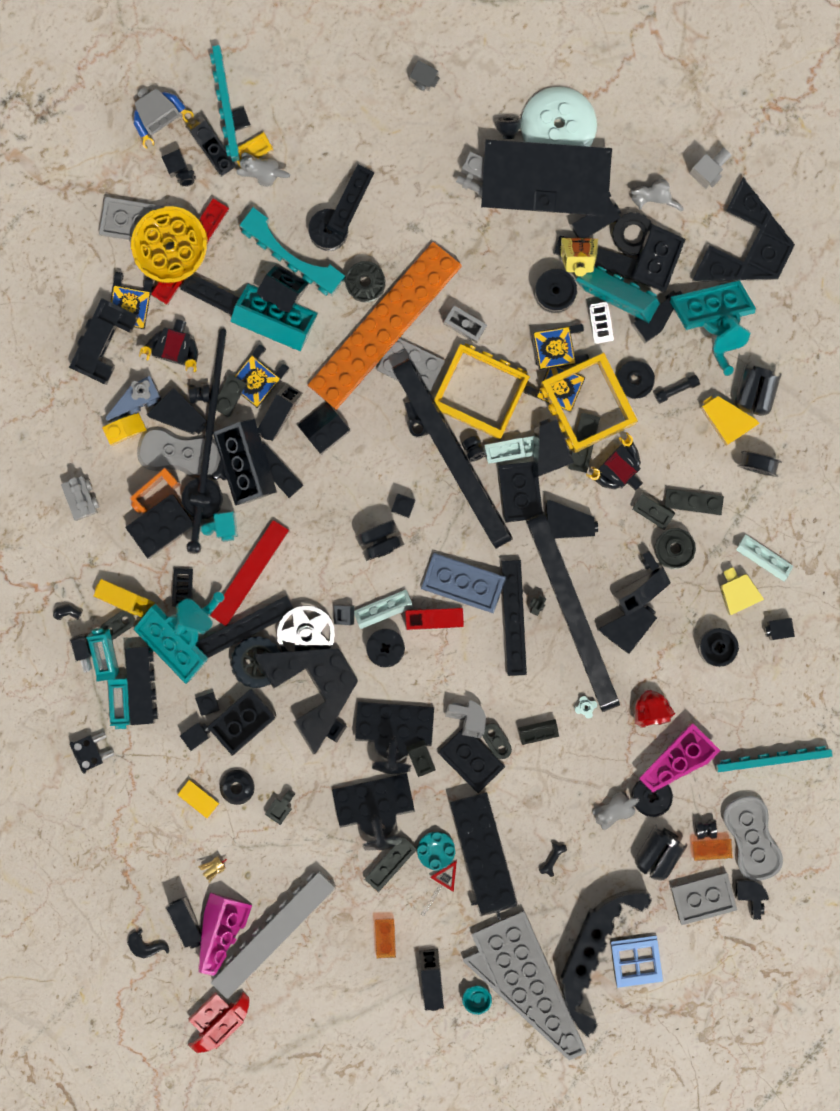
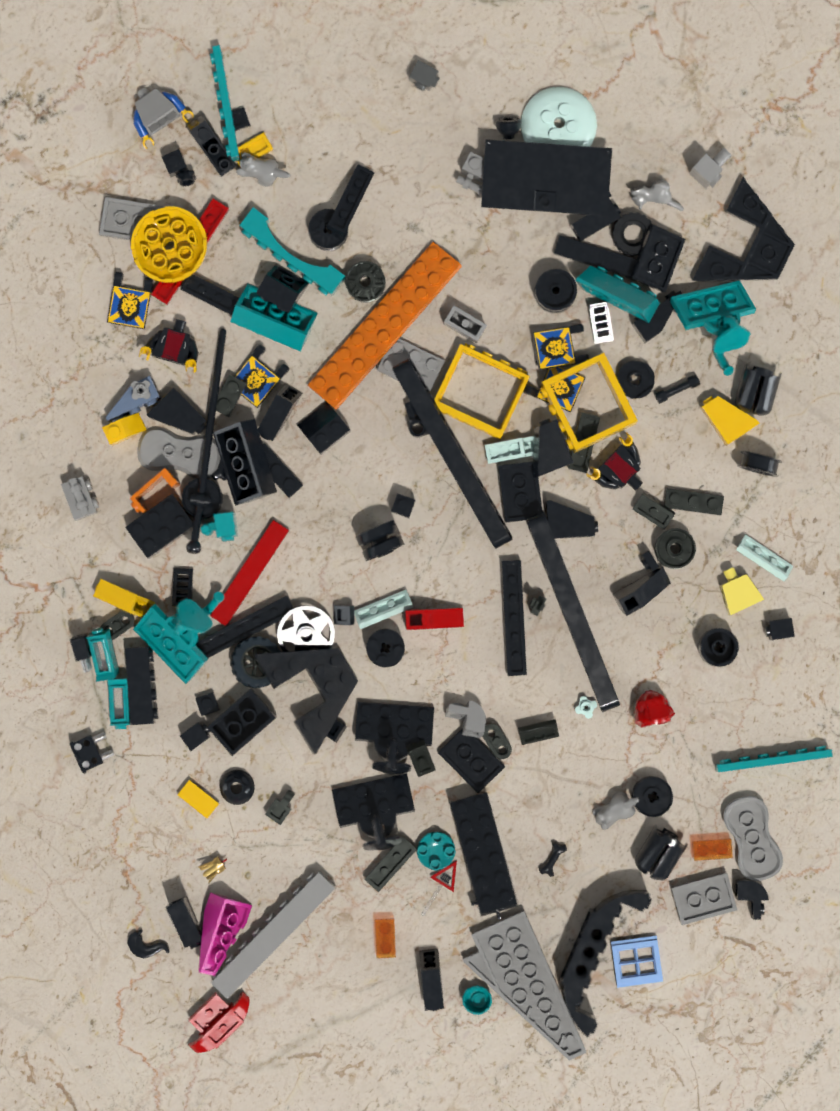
black arm [53,604,83,620] -> none
black bracket [69,298,139,385] -> none
black wheel [189,383,210,403] -> none
sand blue tile [421,553,506,614] -> none
black wheel [462,436,487,462] -> none
light yellow torso [561,238,598,276] -> none
black slope [598,605,657,654] -> none
dark pink wedge [639,723,721,792] -> none
black wheel [696,819,717,840] -> none

